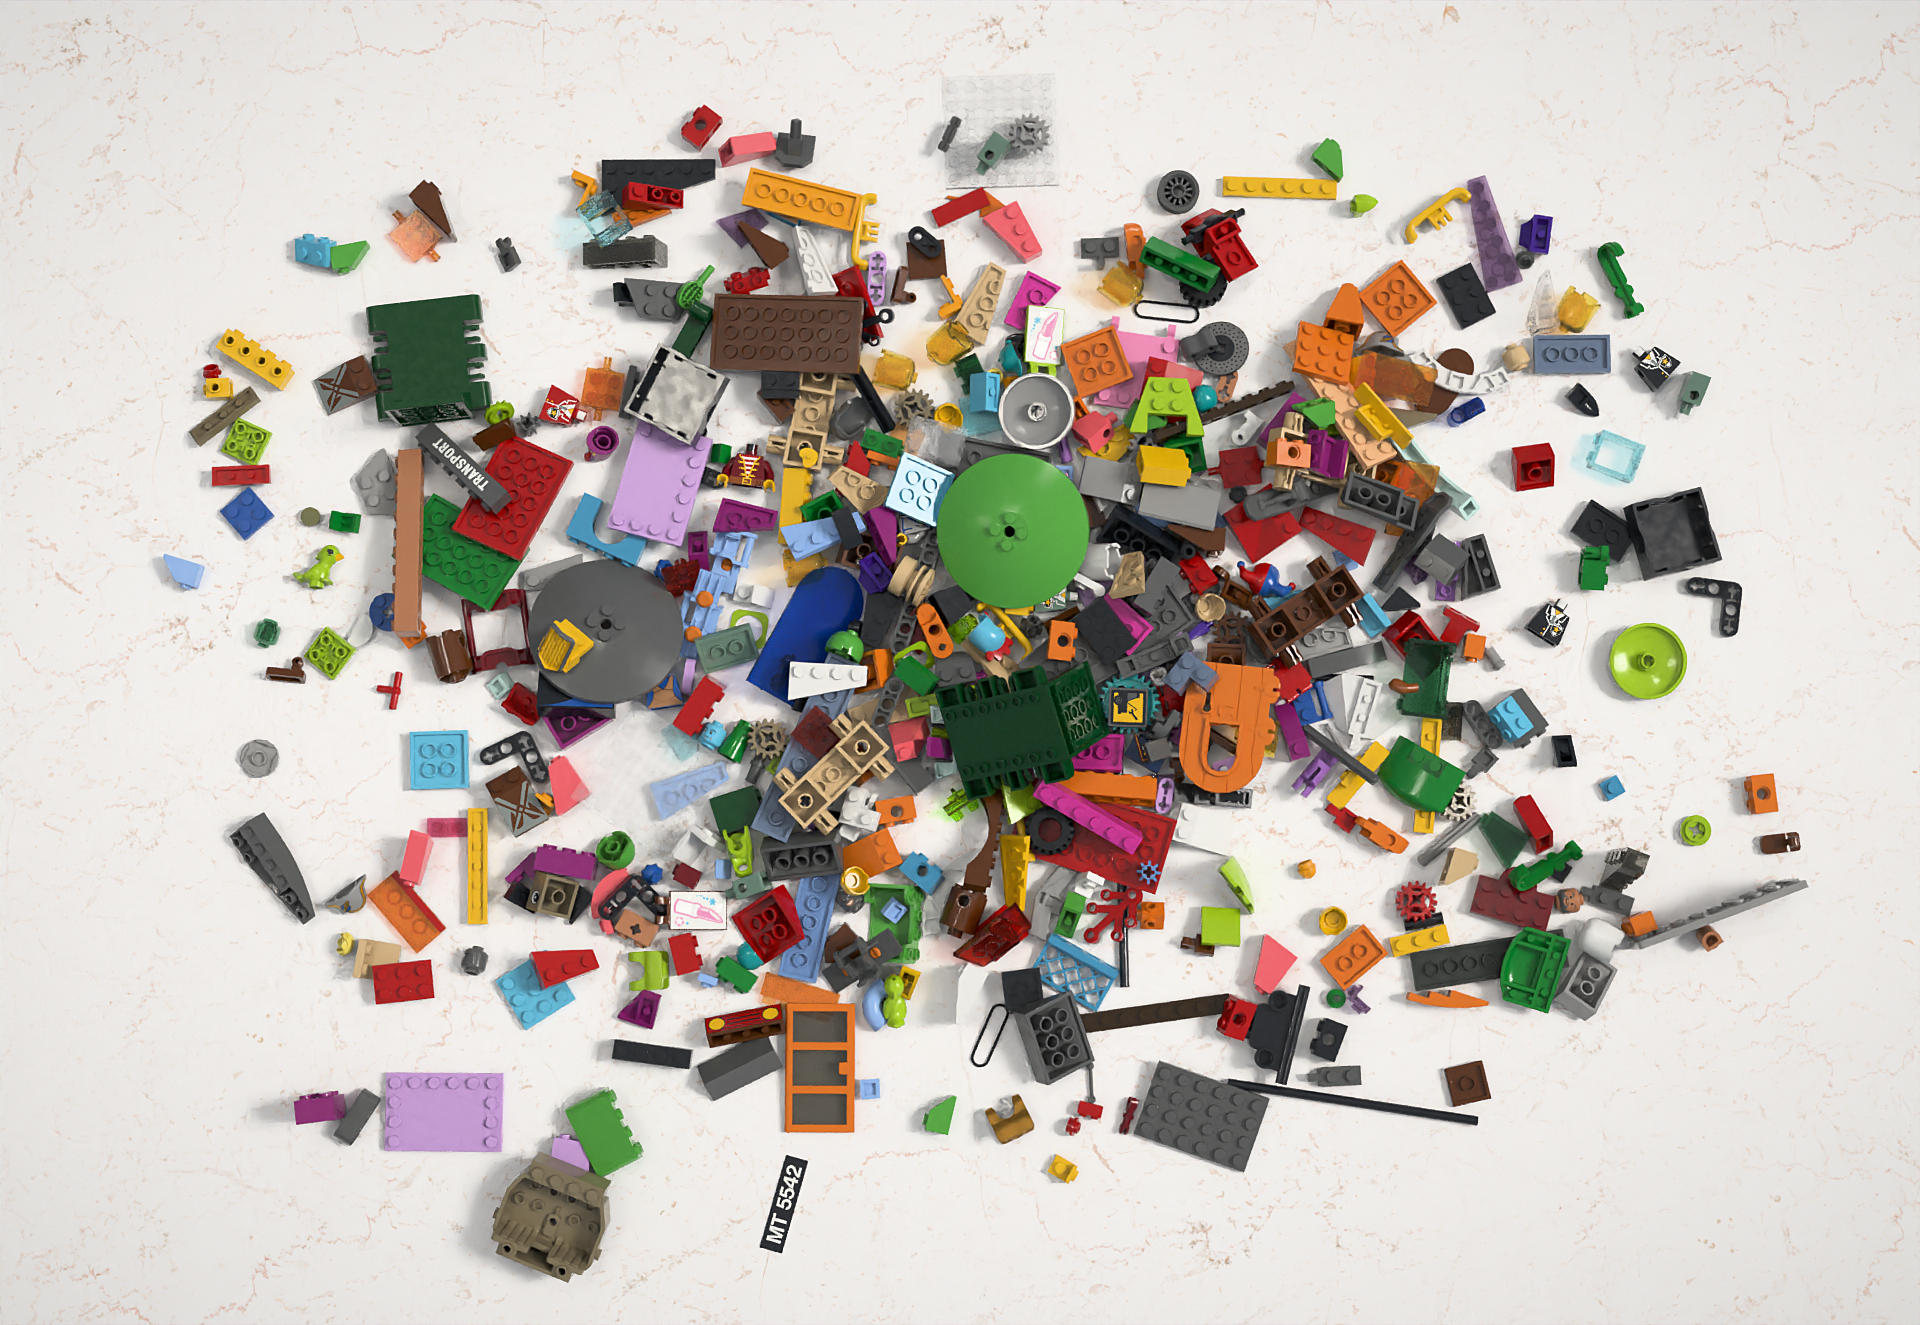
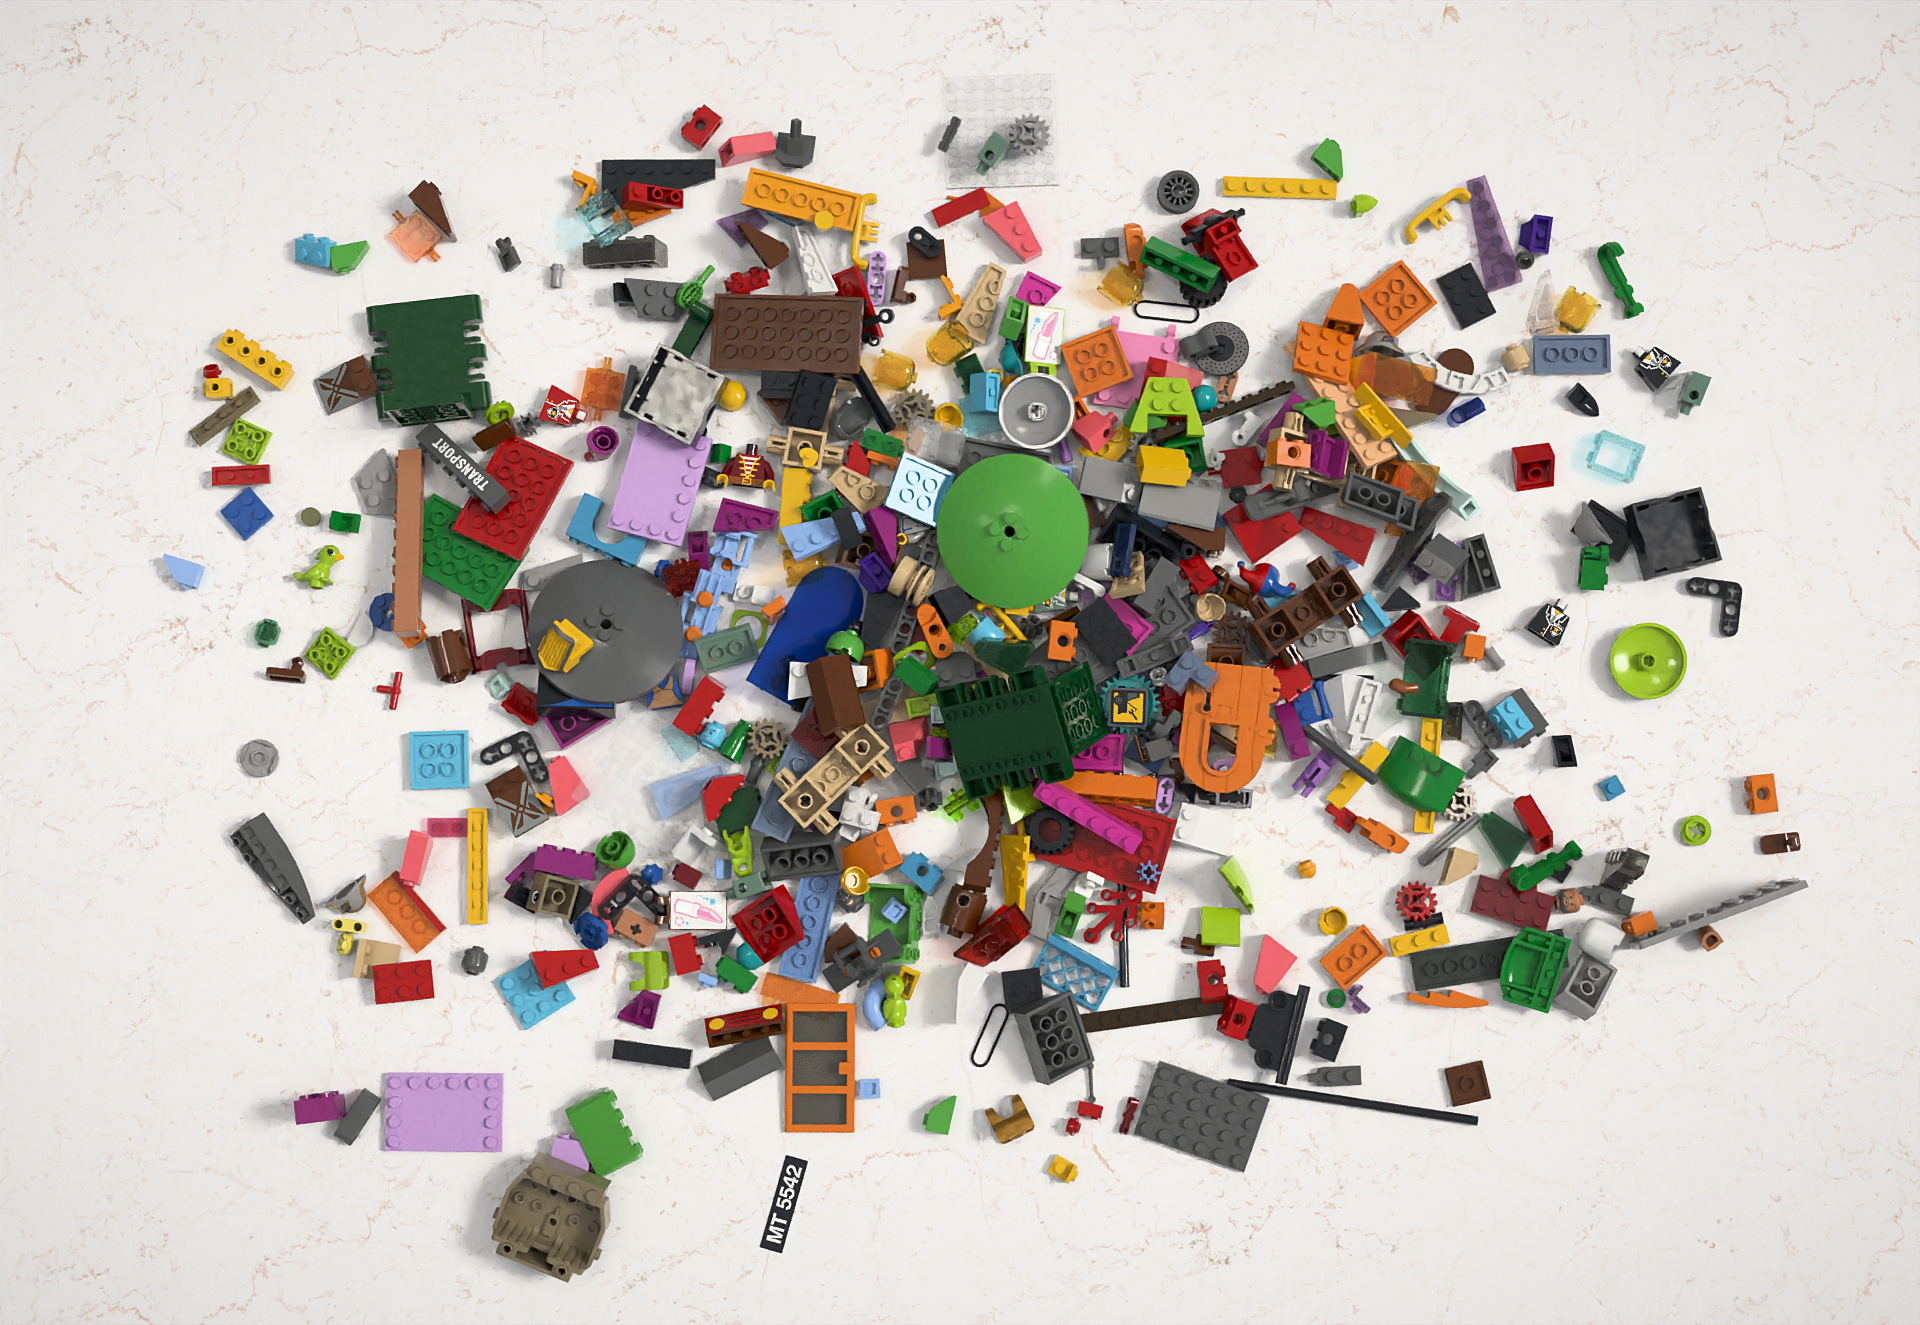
none -> light yellow piece [332,919,367,933]
none -> light grey pin [550,263,565,288]
none -> blue plate [574,912,608,951]
none -> black slope [698,928,737,956]
none -> red slope [701,772,745,823]
none -> yellow hair [719,380,746,412]
none -> orange piece [761,595,787,626]
none -> black plate [783,369,838,431]
none -> reddish brown slope [805,654,866,736]
none -> yellow tile [815,211,834,231]
none -> dark grey gear [919,787,943,811]
none -> clear green slope [974,637,1036,675]
none -> bright green slope [998,296,1028,341]
none -> dark blue plate [1109,523,1137,578]
none -> red brick [1196,959,1228,1004]
none -> white plate [1206,448,1225,470]
none -> light grey hat [1574,501,1613,547]

